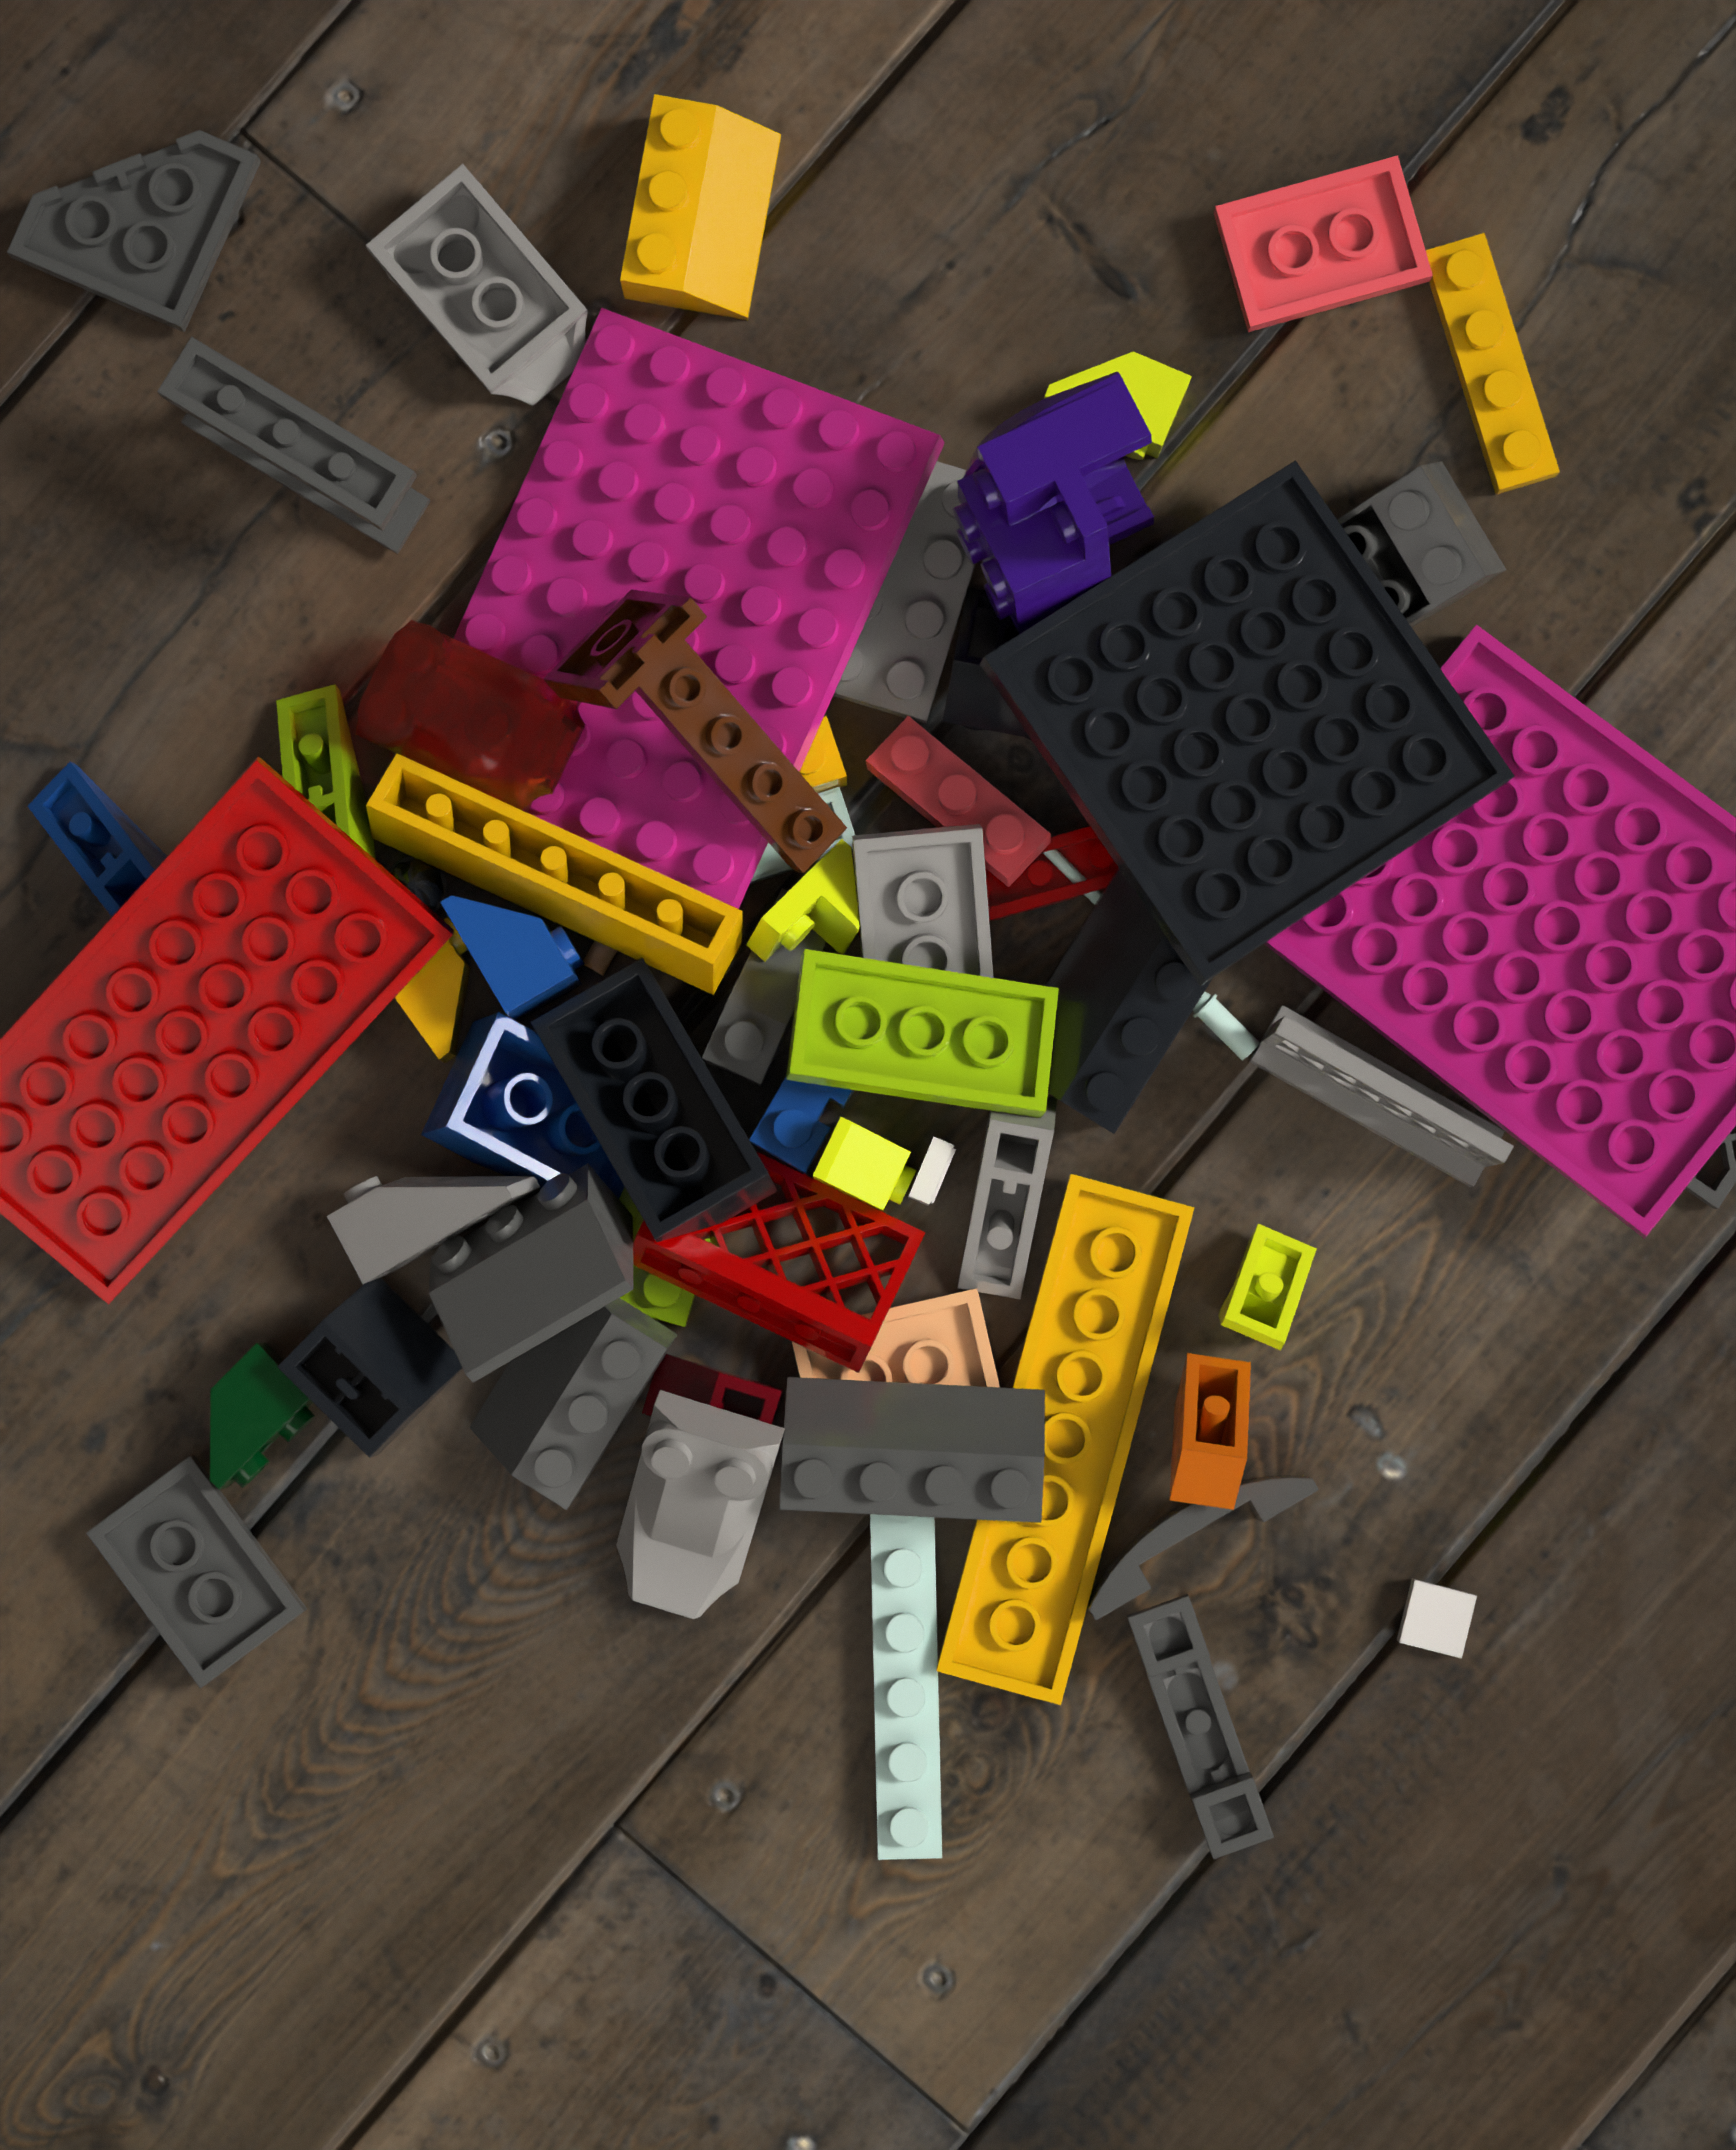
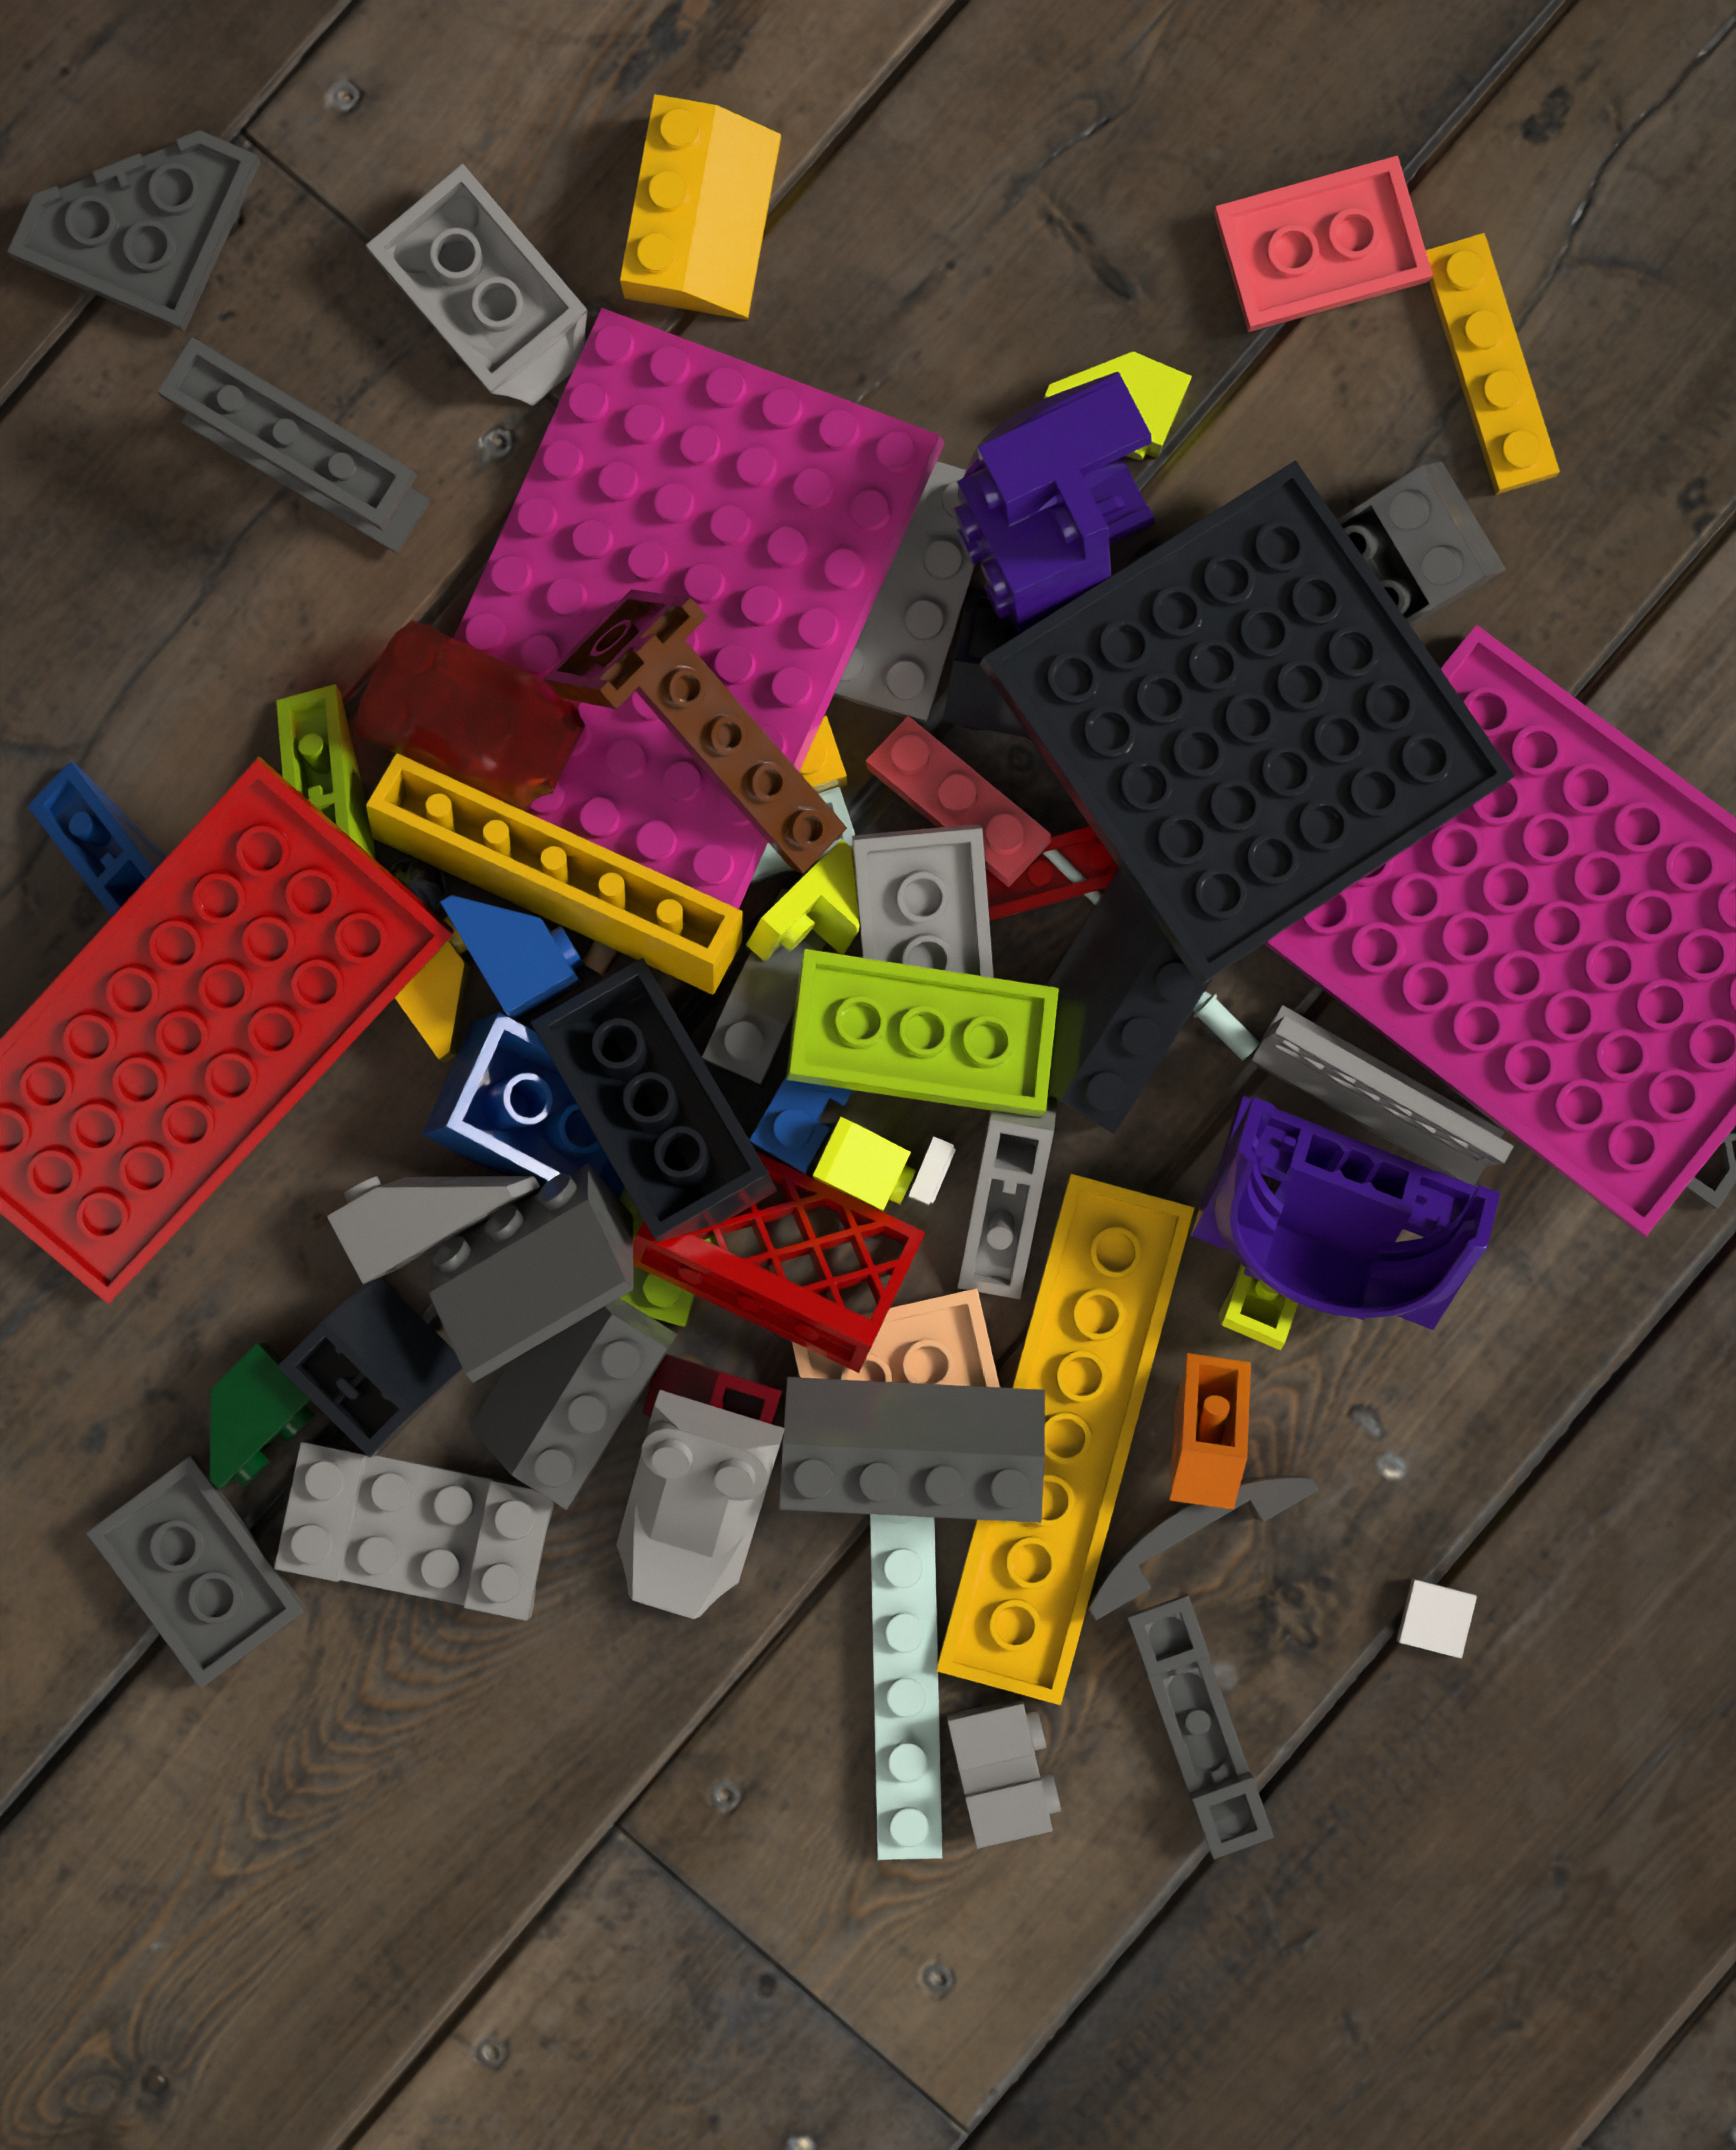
none -> light grey piece [274,1440,555,1621]
none -> light grey brick [947,1697,1061,1849]
none -> dark purple piece [1191,1096,1500,1330]

